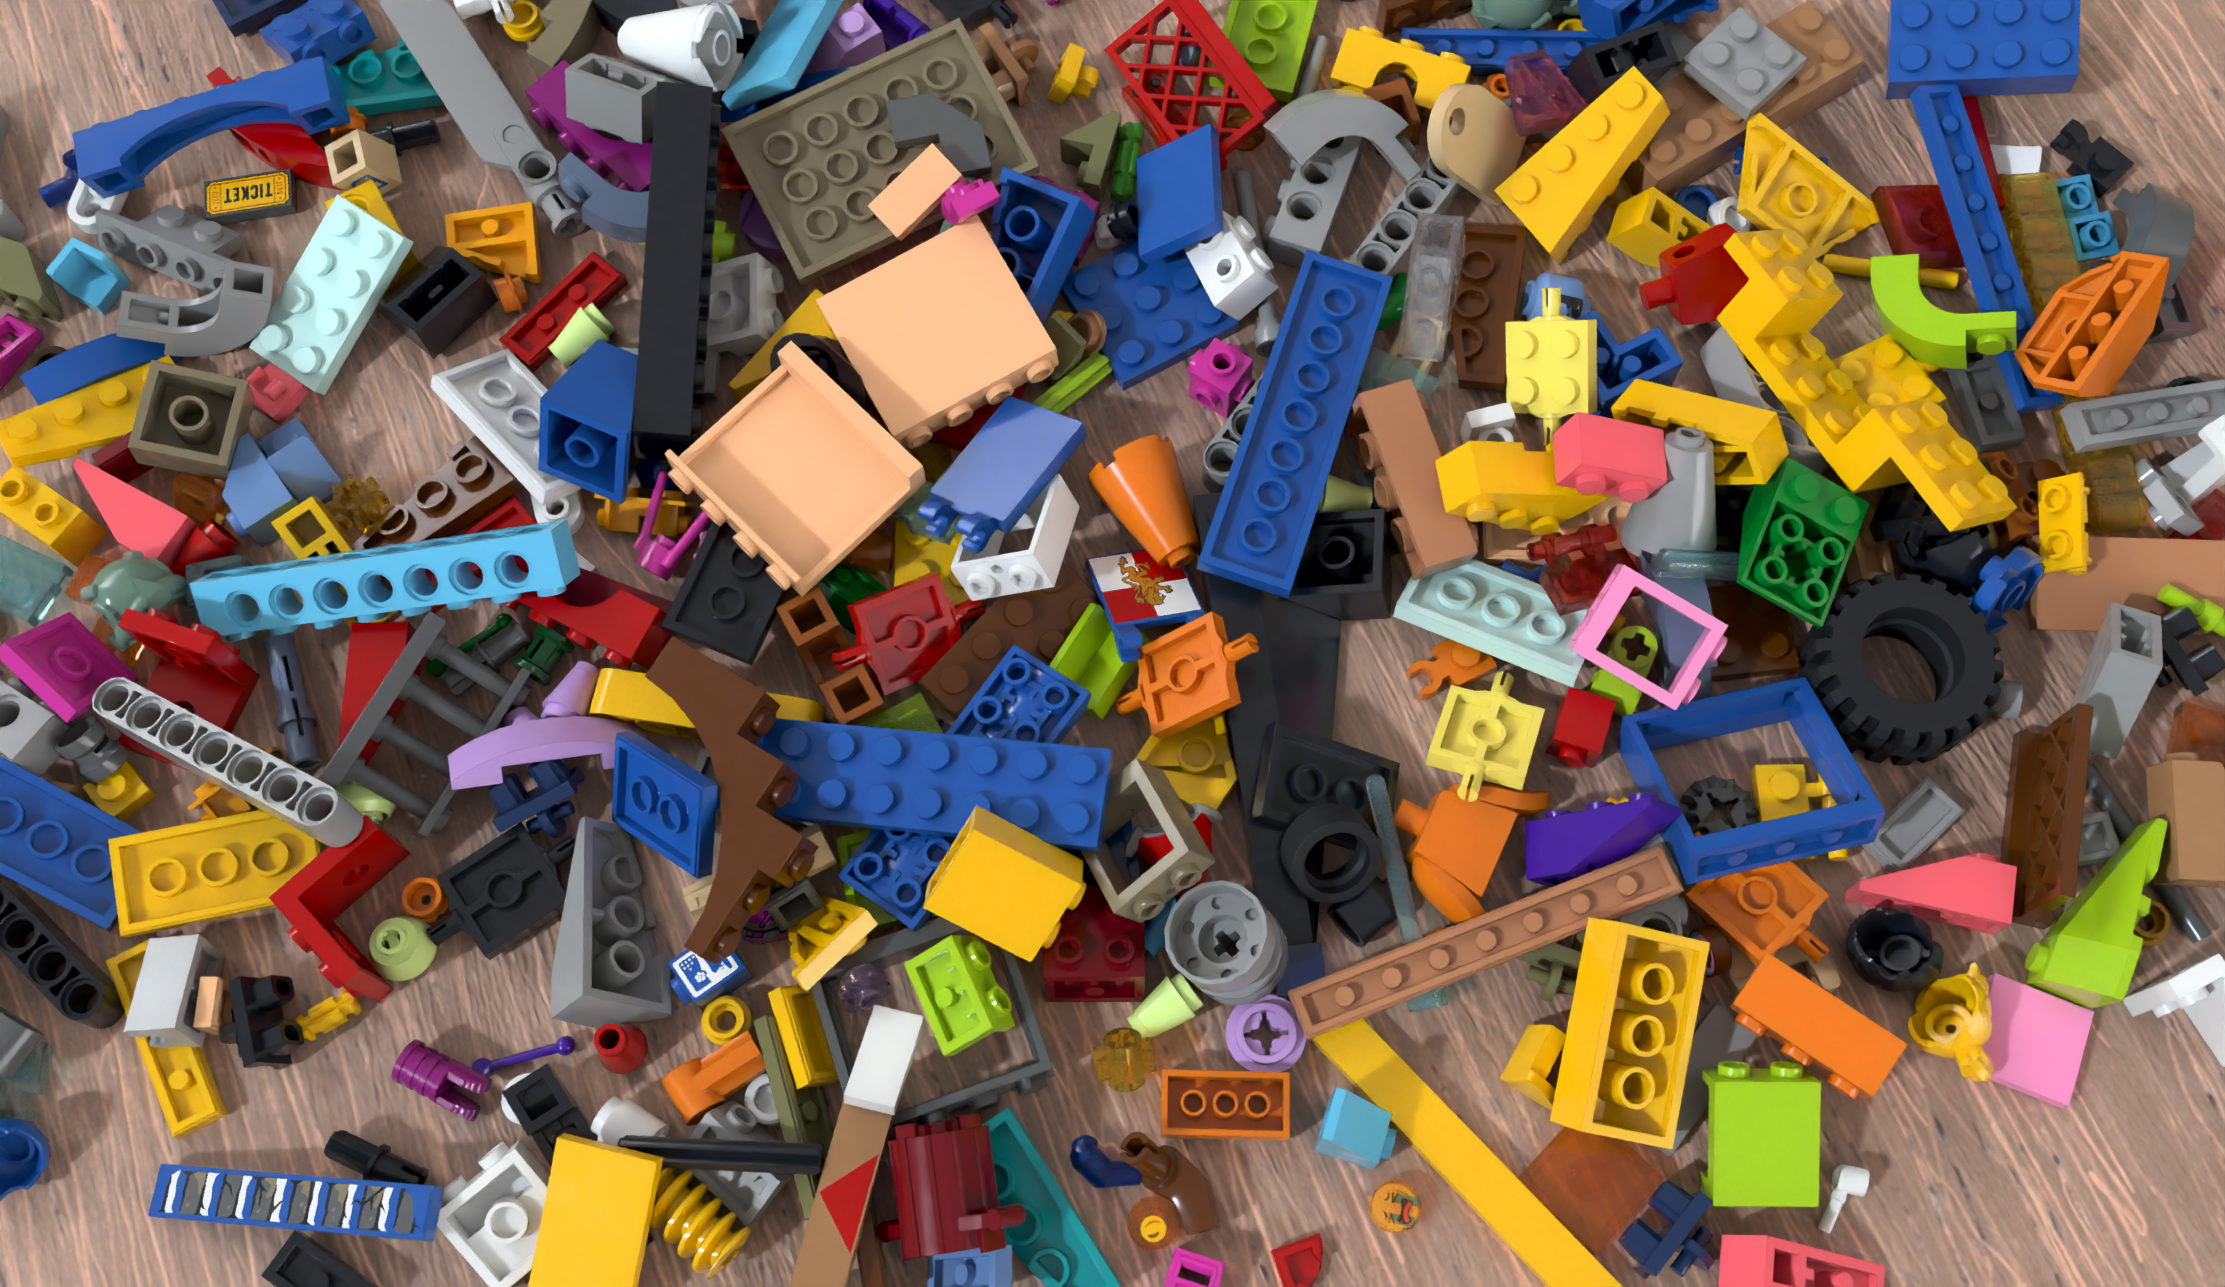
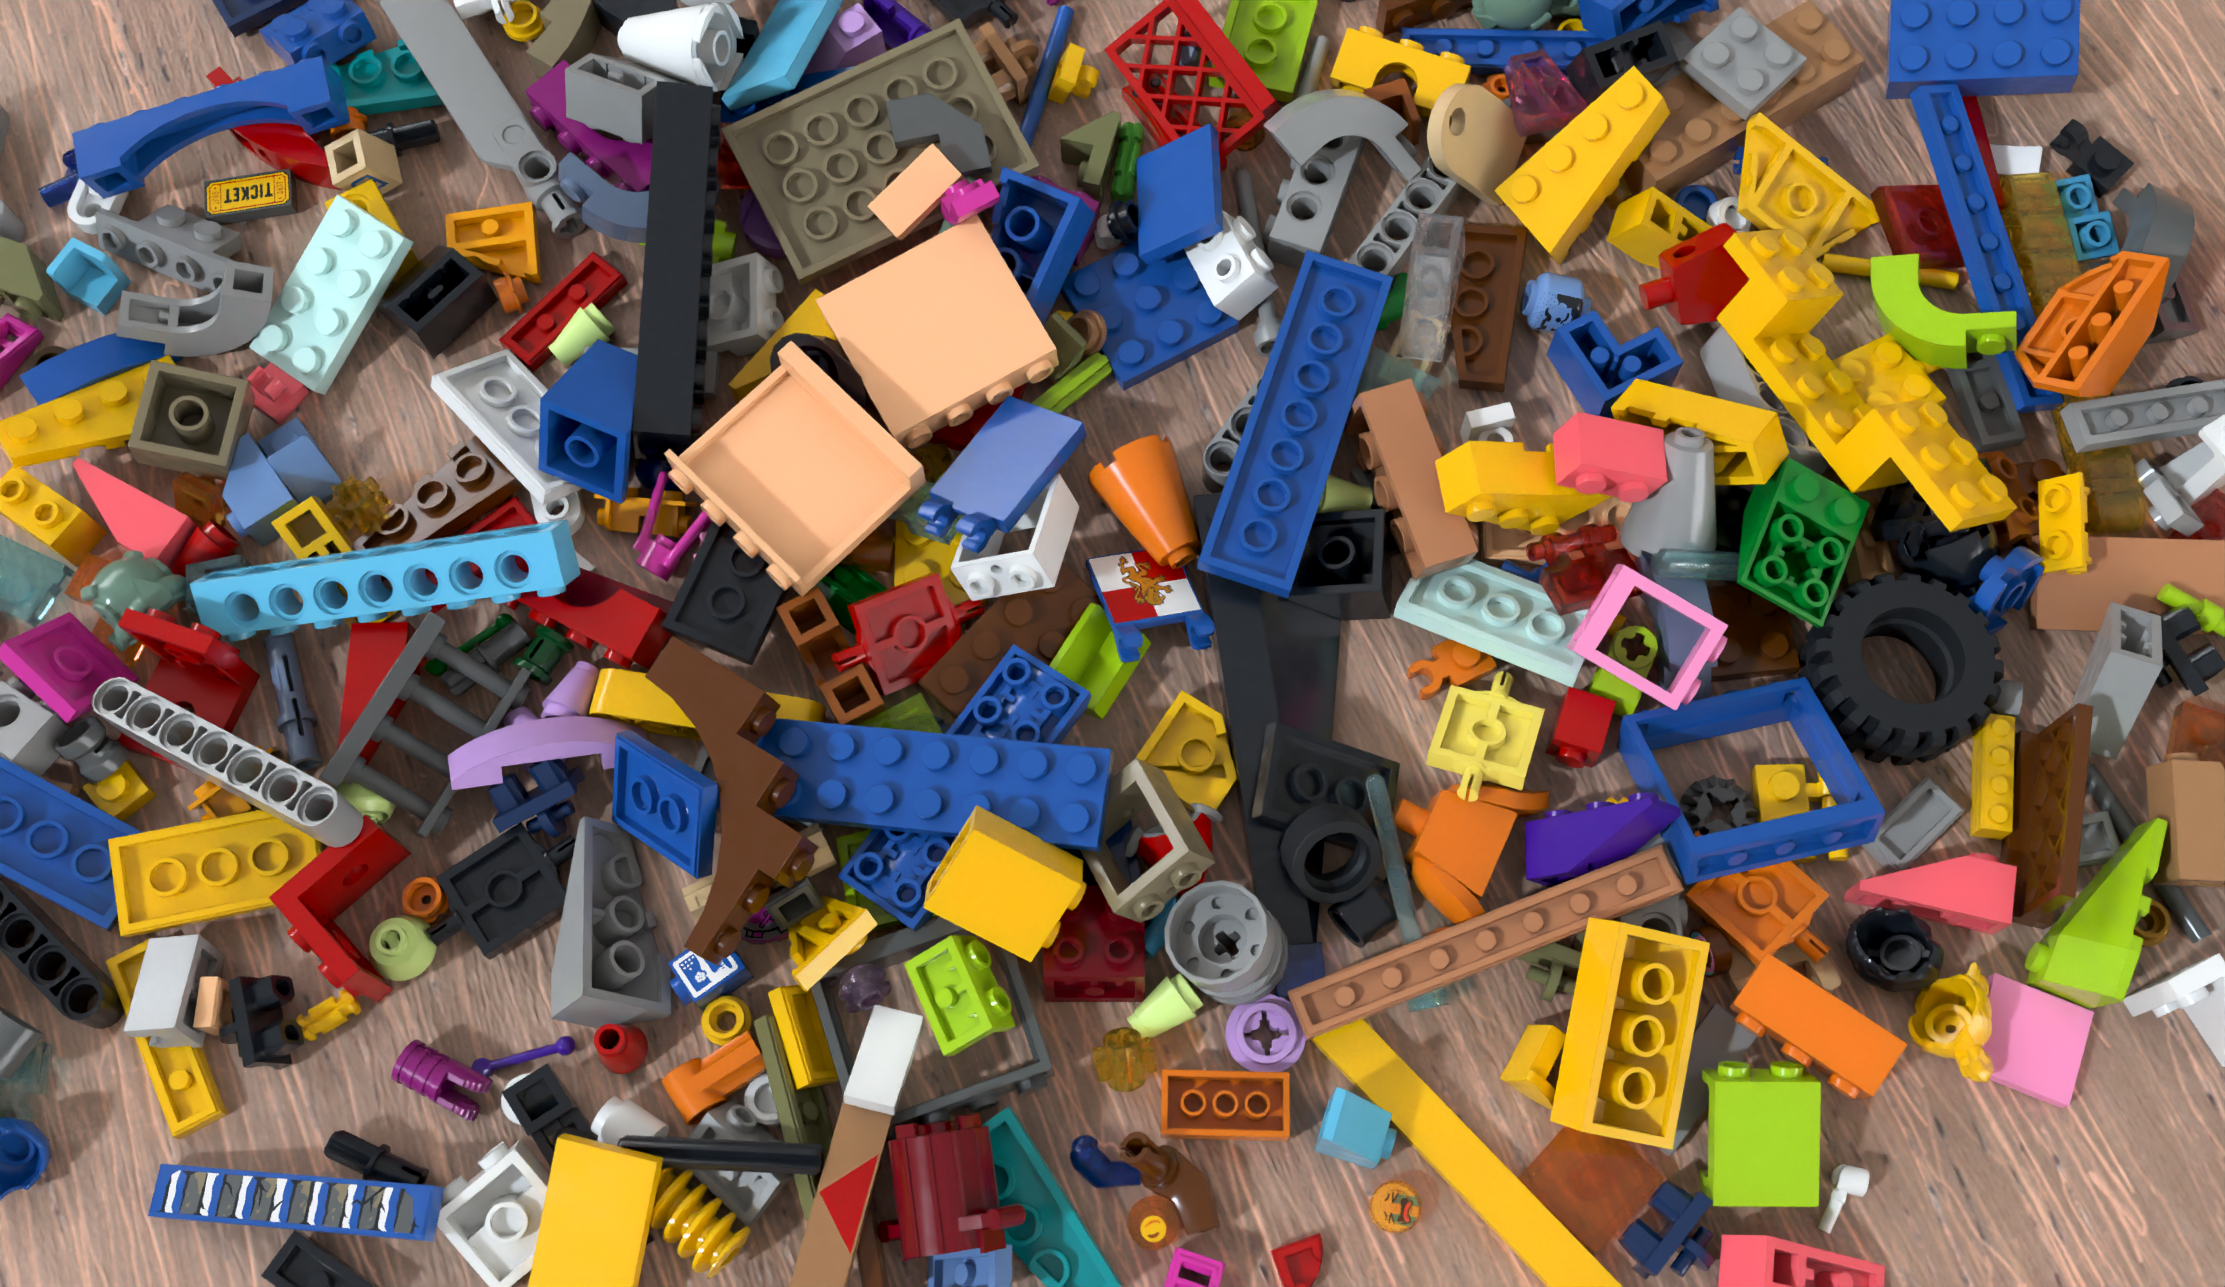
dark red tile [91,431,155,483] -> none
orange plate [1115,611,1259,740] -> none
dark pink brick [1187,338,1255,418] -> none
light yellow plate [1505,287,1597,446] -> none
none -> blue bar [1020,5,1074,149]
none -> yellow piece [1970,713,2015,840]

